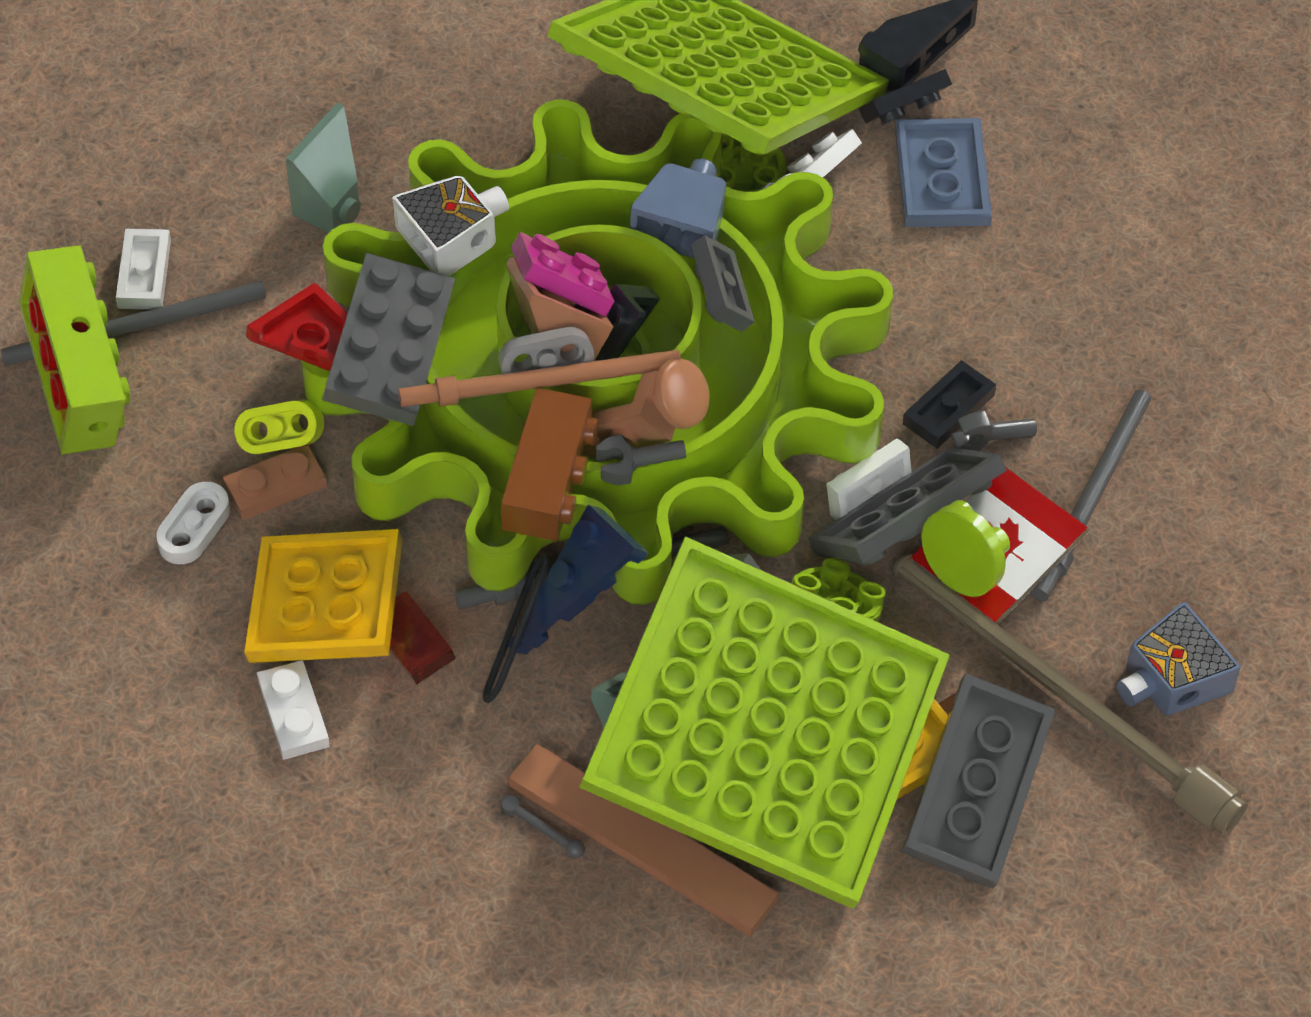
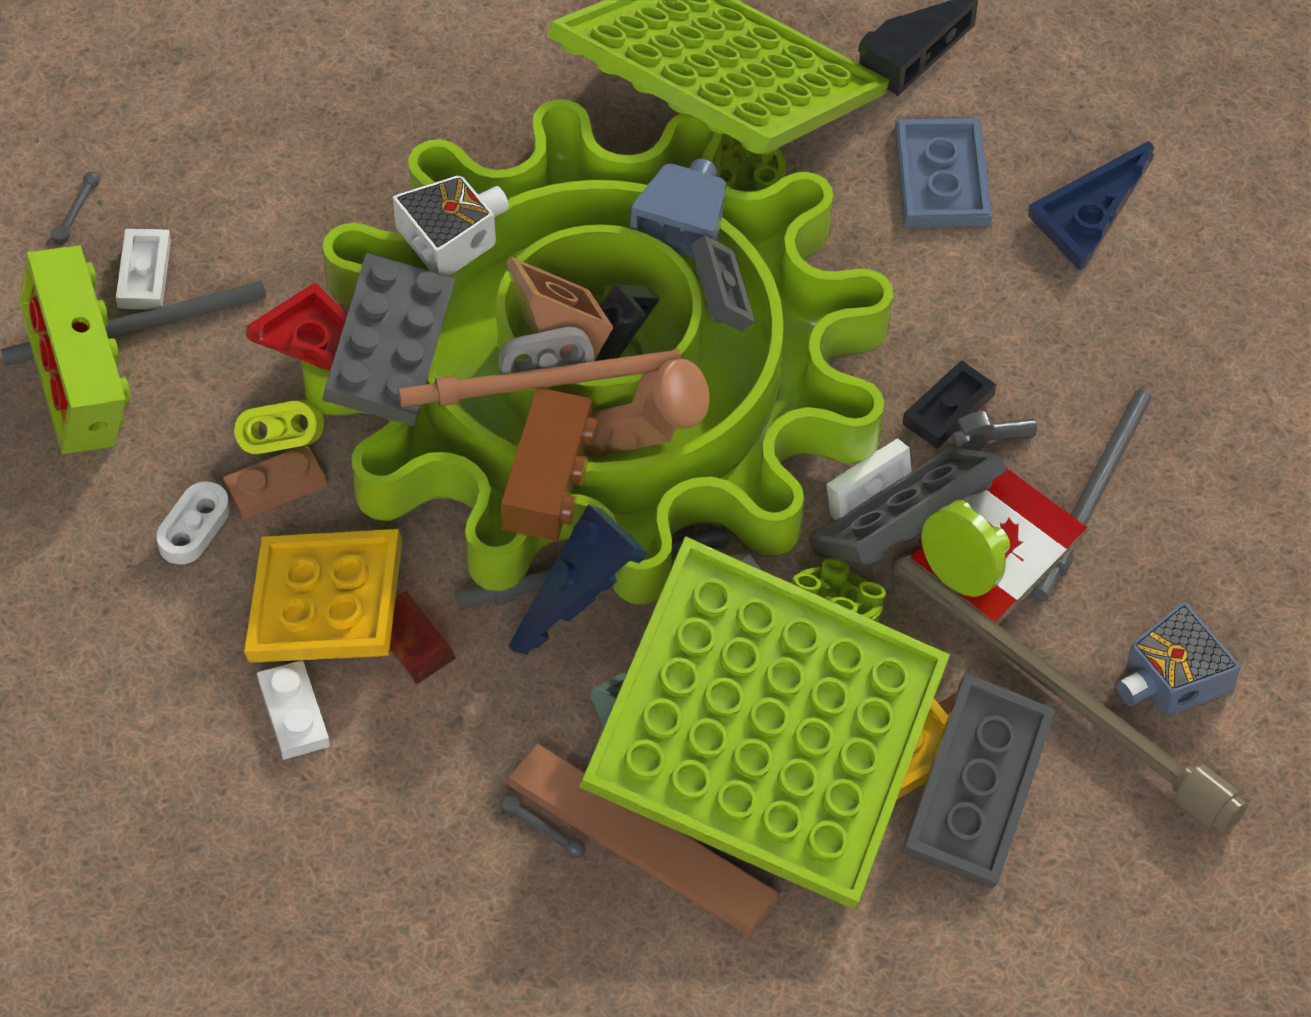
sand green slope [286,103,361,233] -> none
black piece [483,554,550,703] -> none
dark pink plate [511,232,614,317] -> none
dark grey bar [596,435,686,485] -> none
white plate [758,129,862,191] -> none
black plate [859,69,952,125] -> none
none -> dark grey hinge [51,172,100,244]
none -> dark blue wing [1028,141,1154,270]

